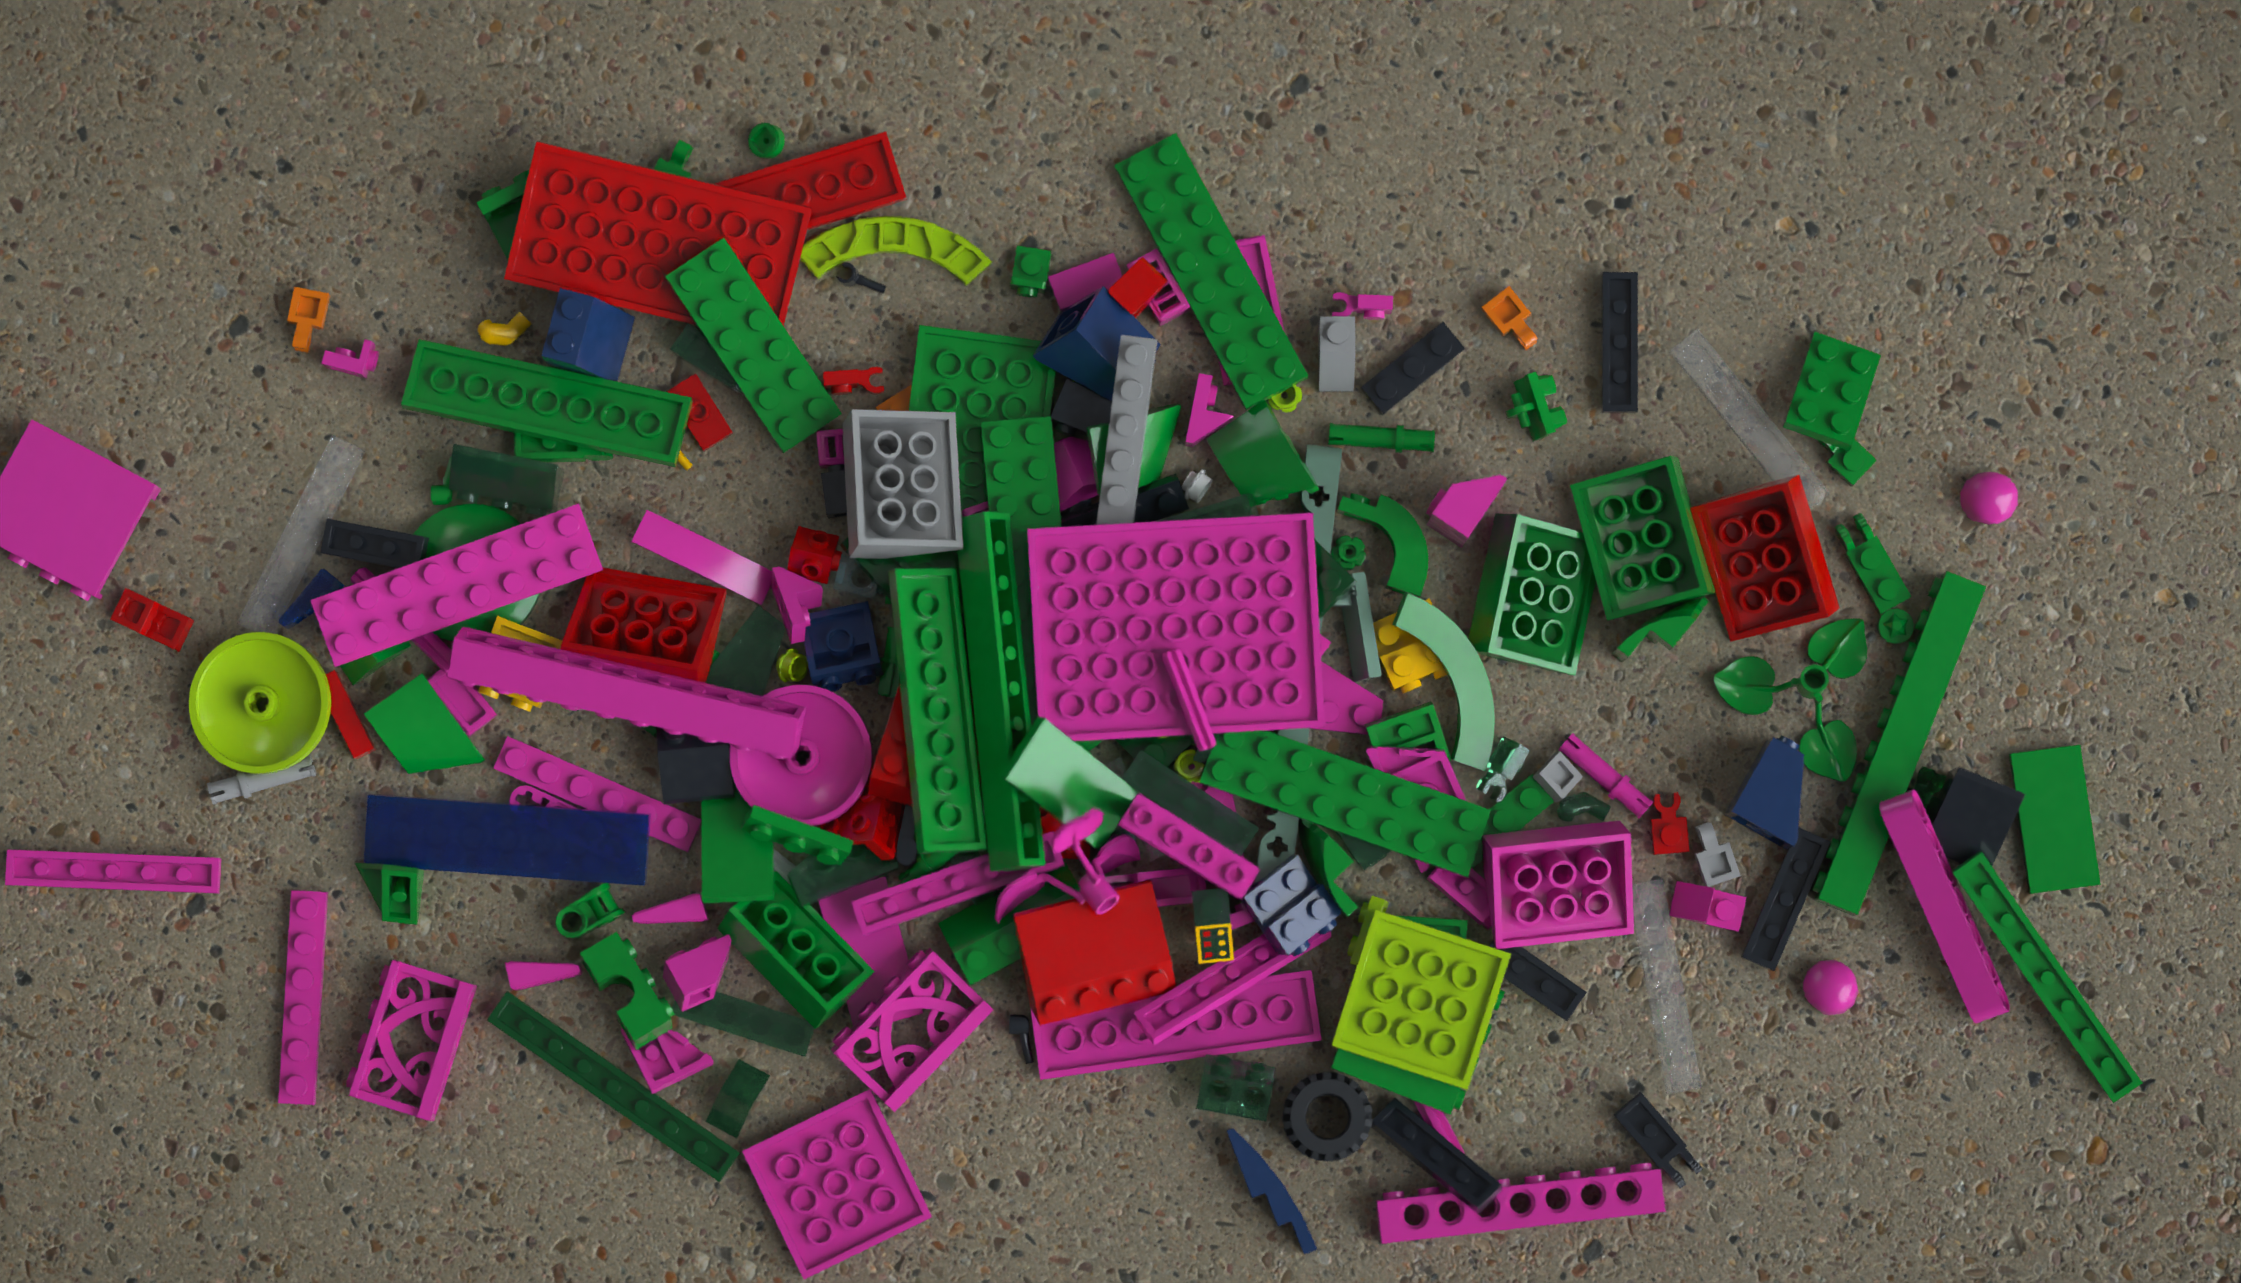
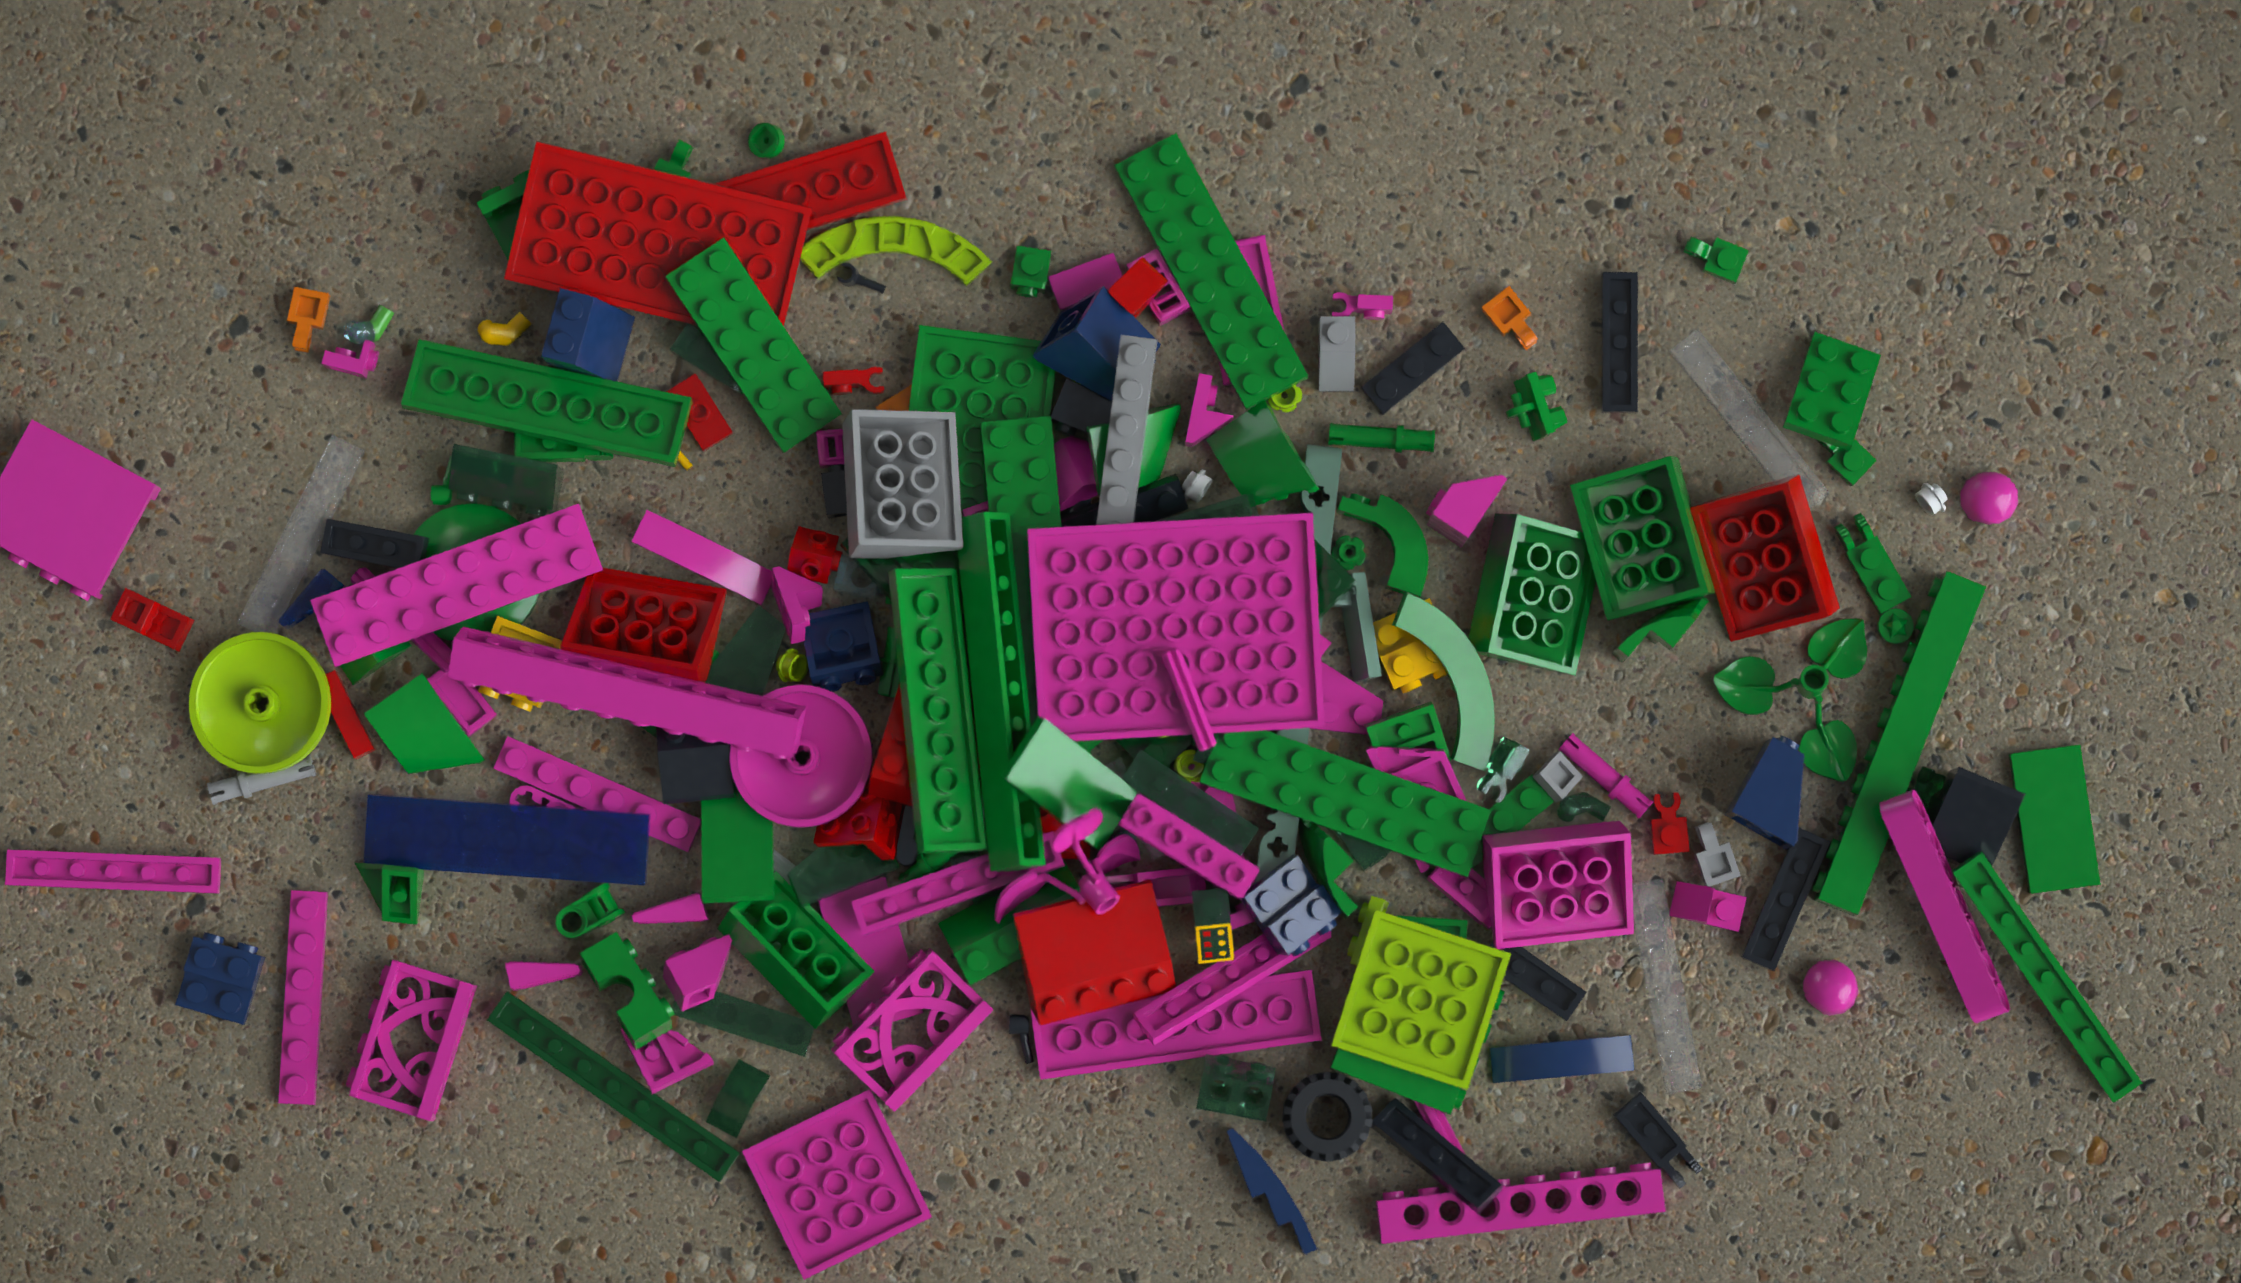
green plate [741,805,853,865] -> none
none -> dark blue plate [175,932,266,1025]
none -> arm [343,305,395,345]
none -> dark blue slope [1490,1035,1634,1083]
none -> green plate [1683,237,1749,284]
none -> white plate [1915,483,1947,516]

